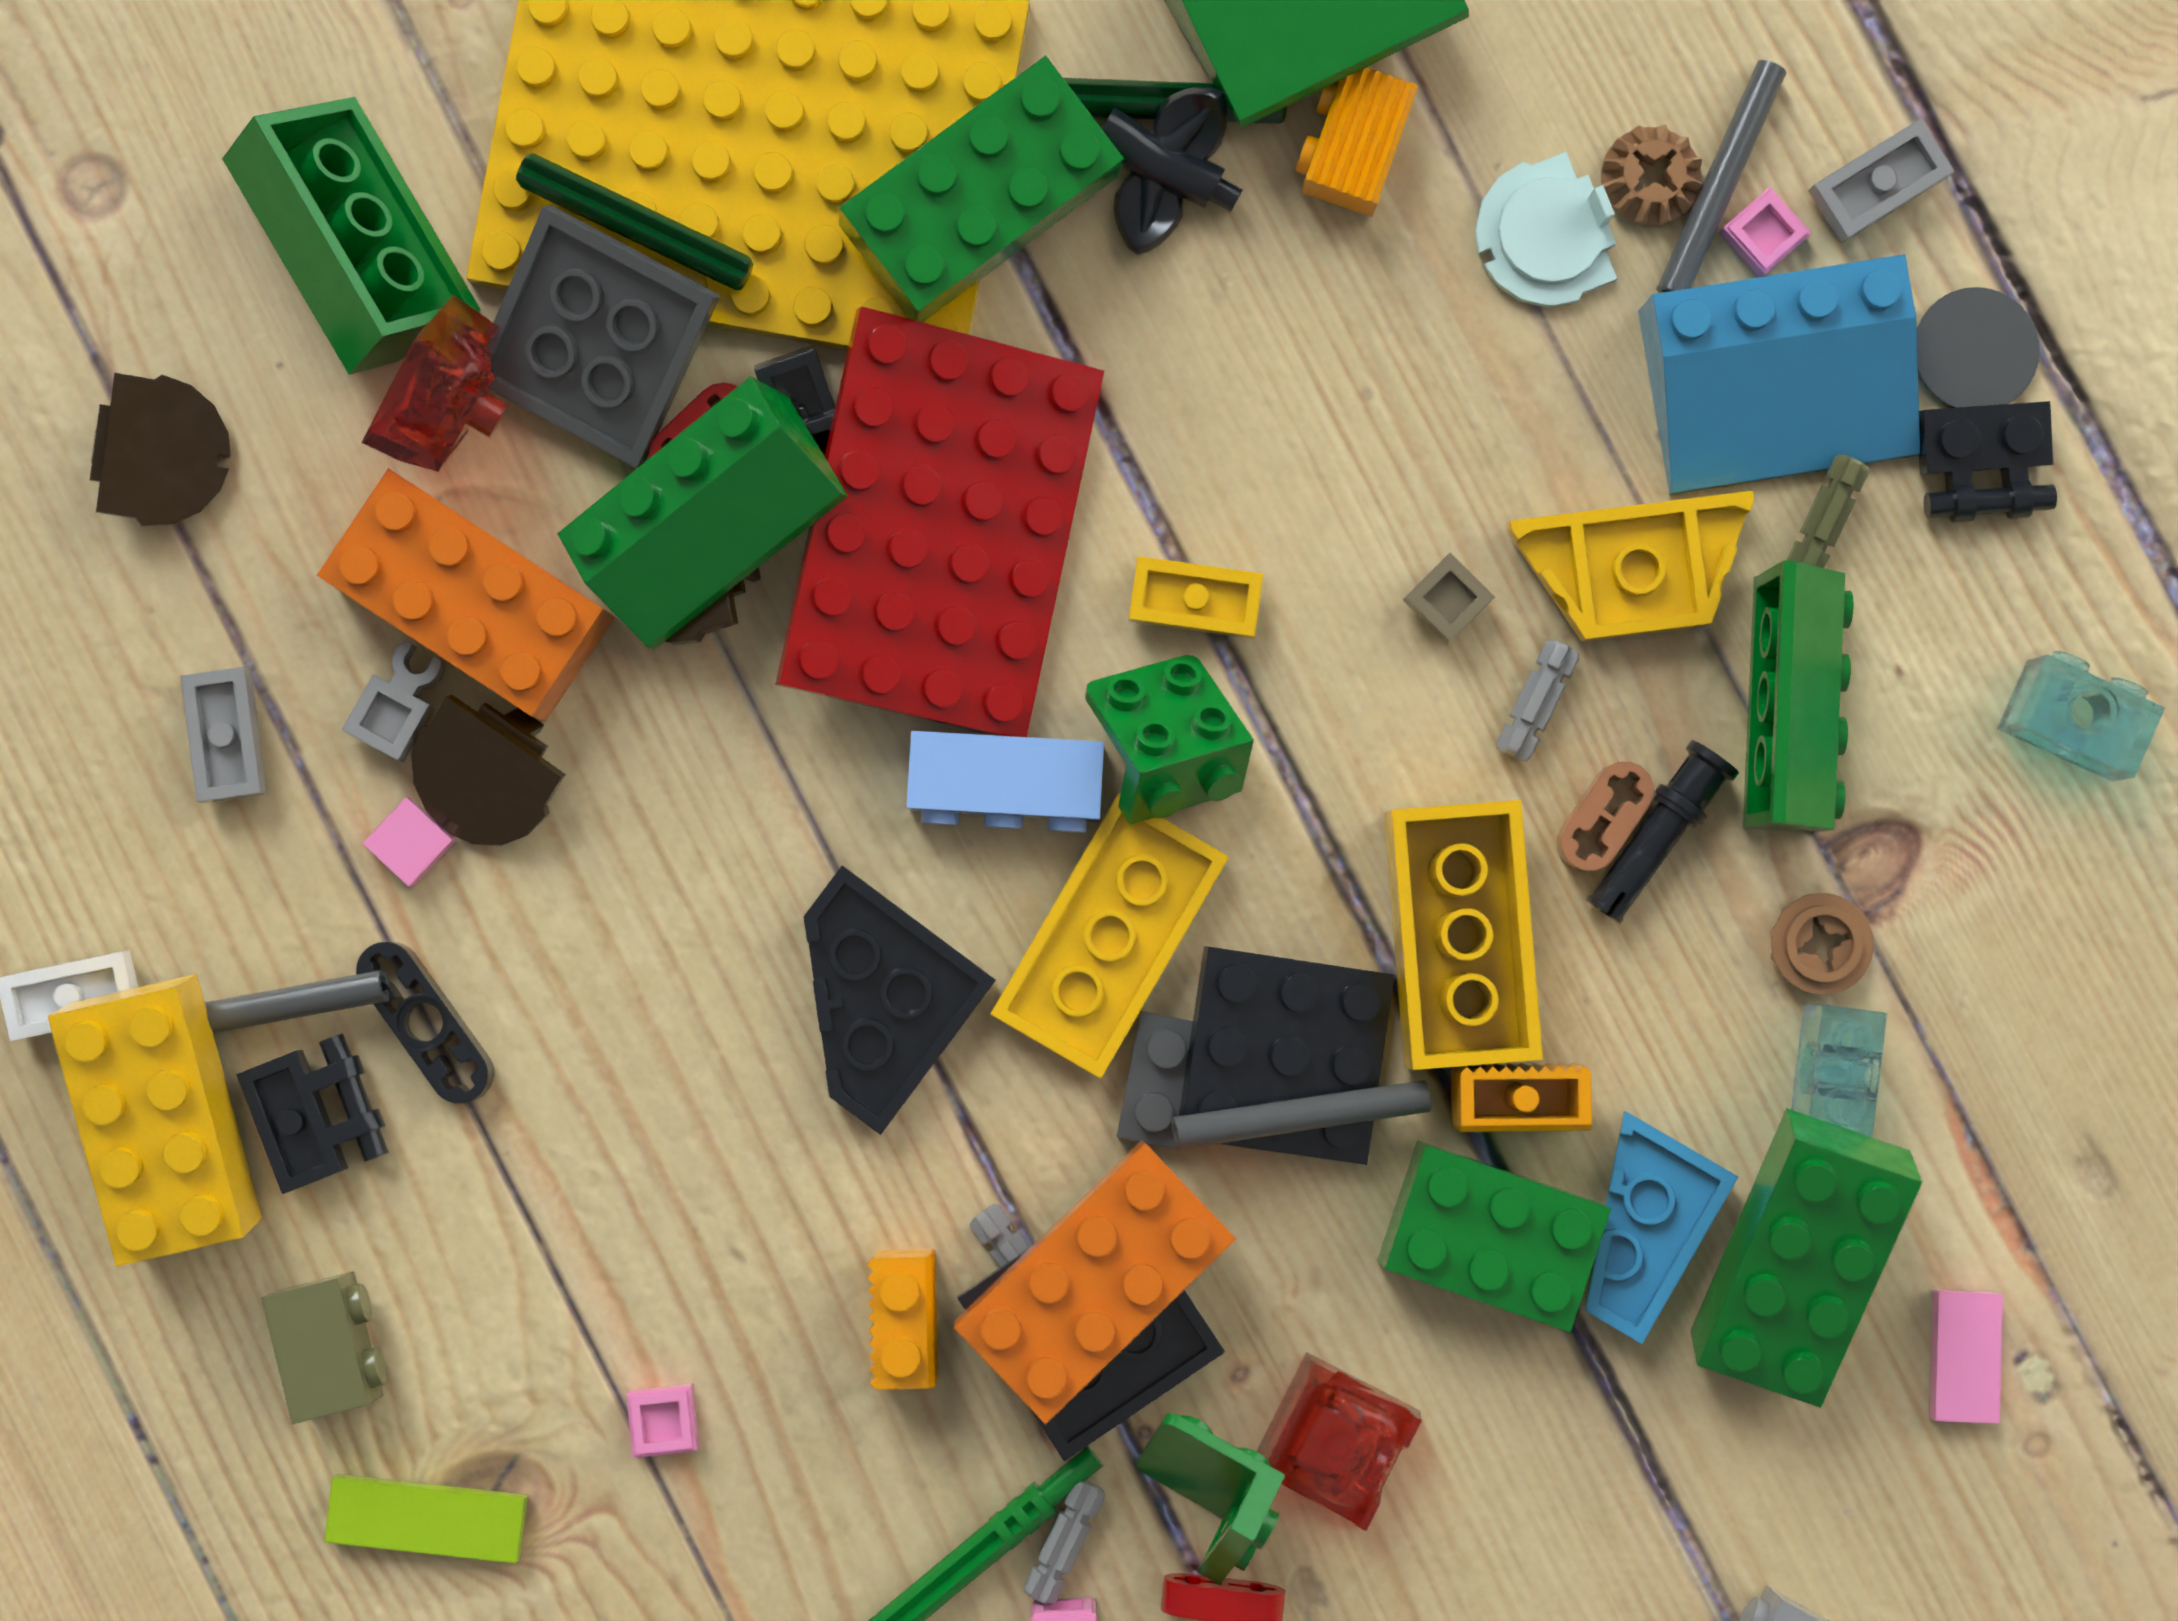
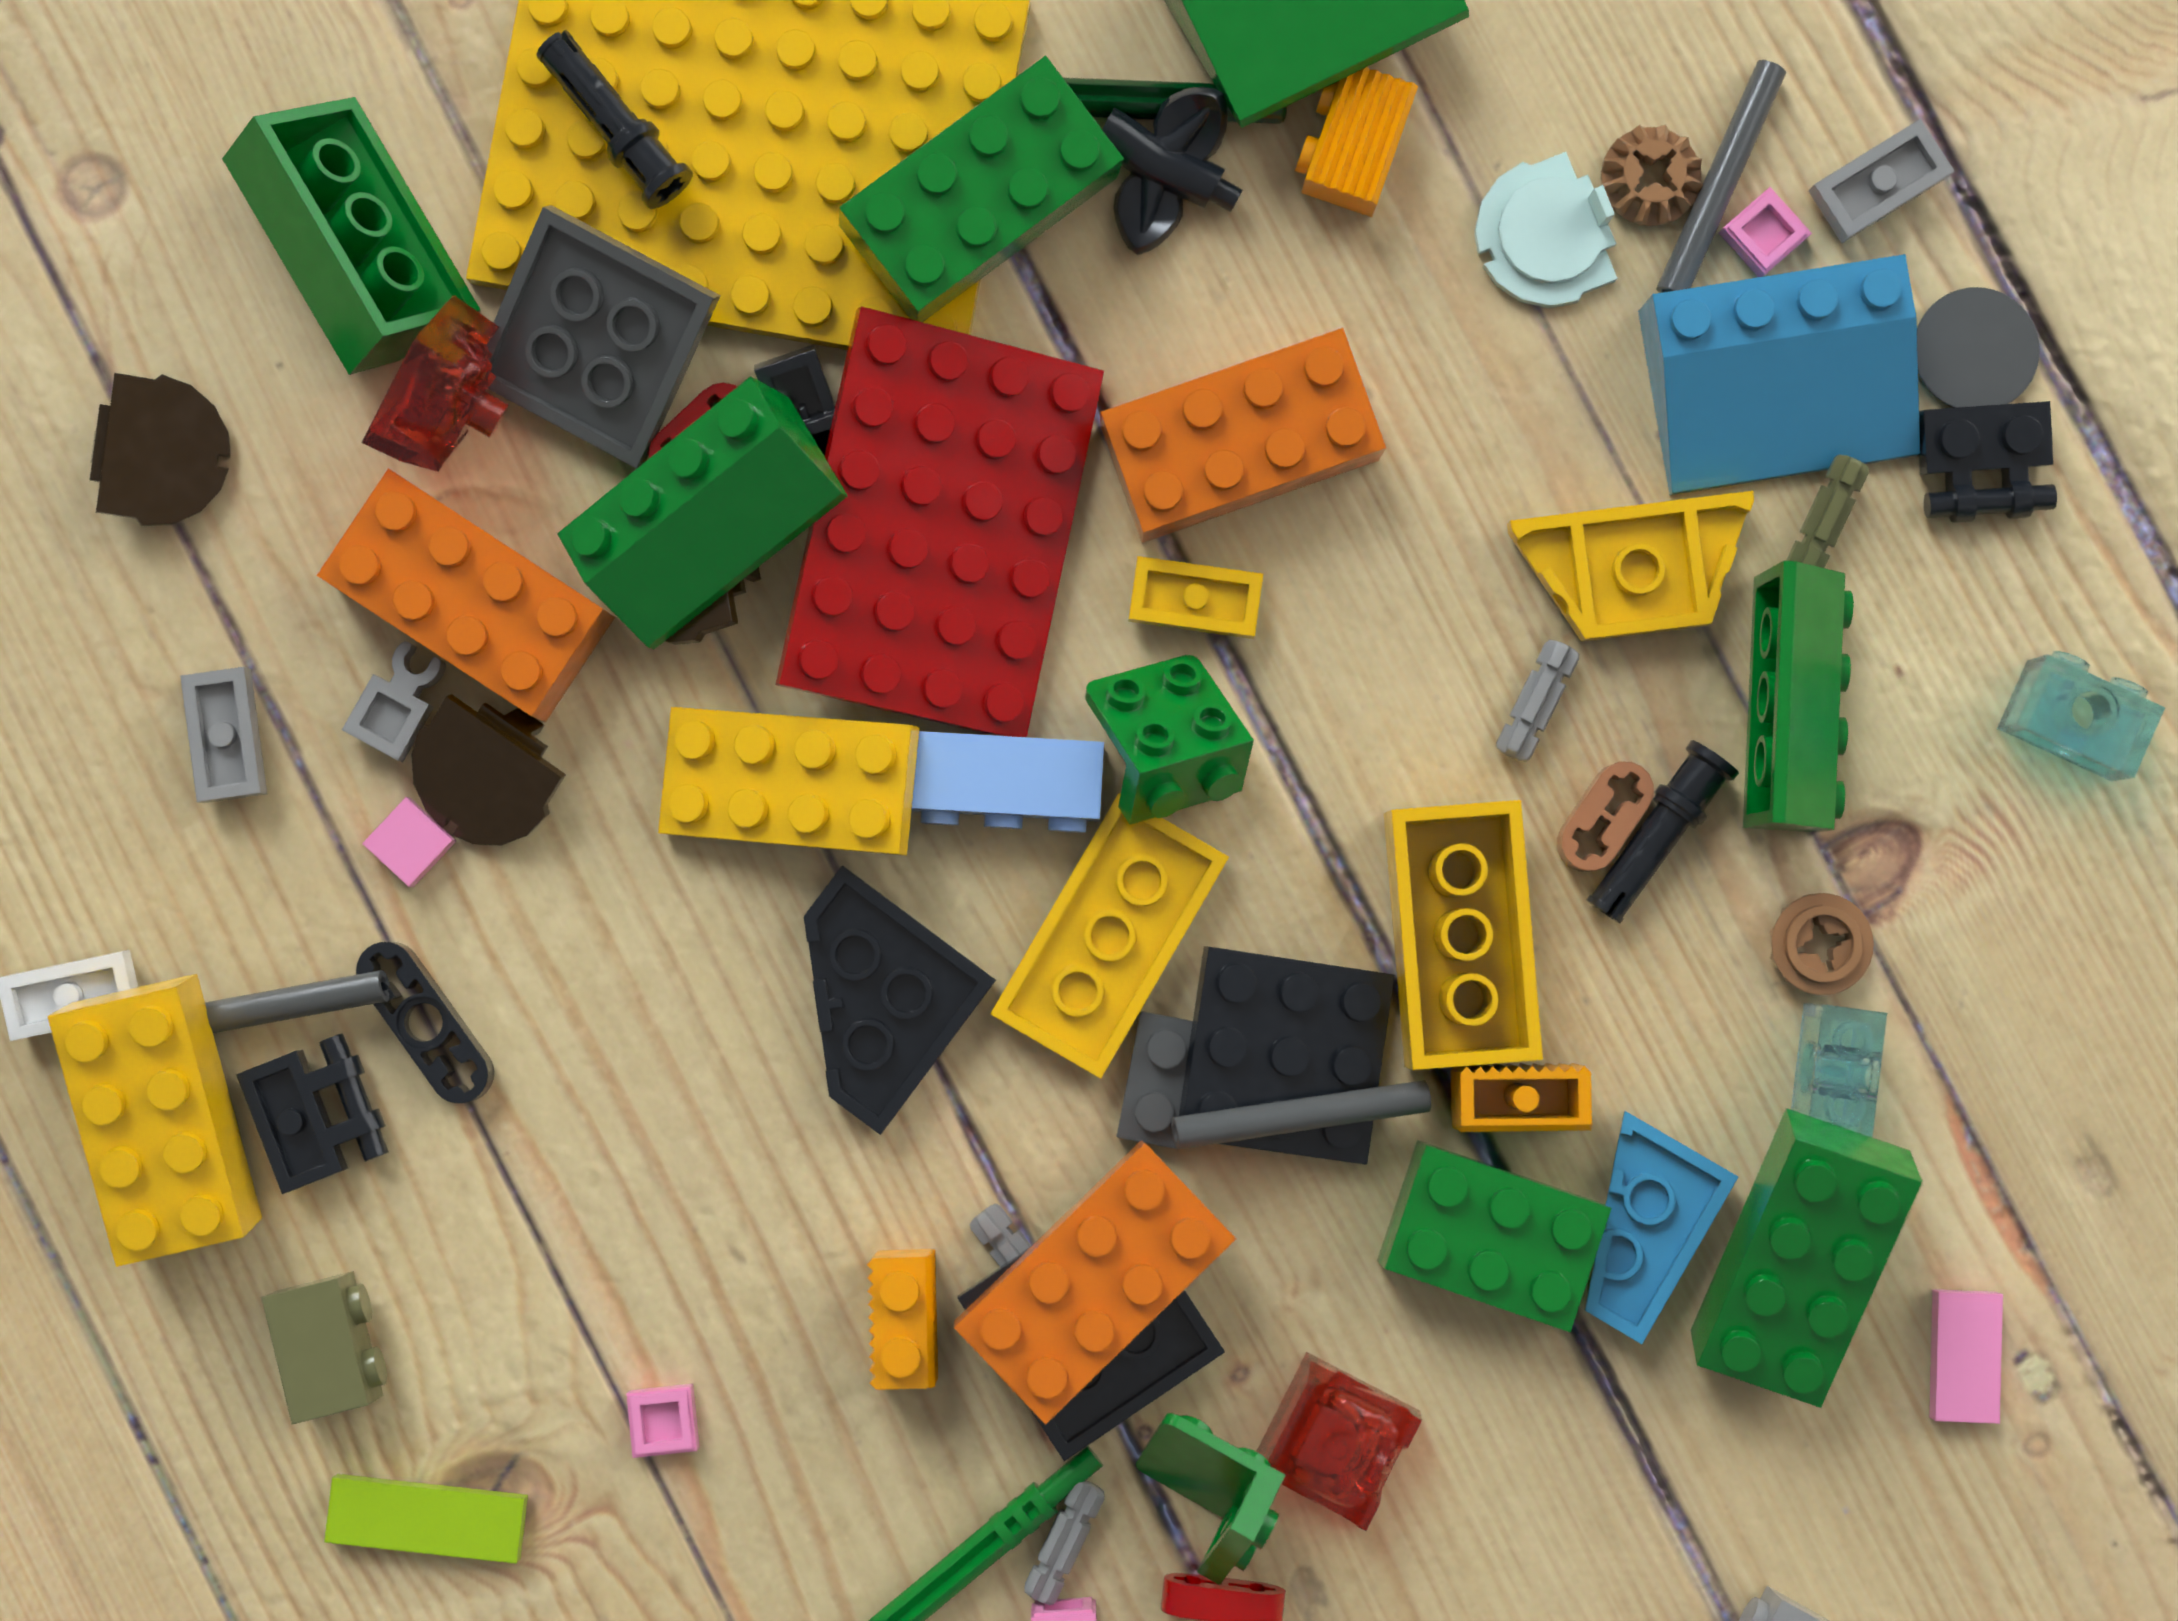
dark green axle [516,153,754,290] -> none
dark tan plate [1403,553,1495,644] -> none
none -> black pin [536,30,693,209]
none -> yellow plate [658,707,920,856]
none -> orange brick [1100,328,1386,543]

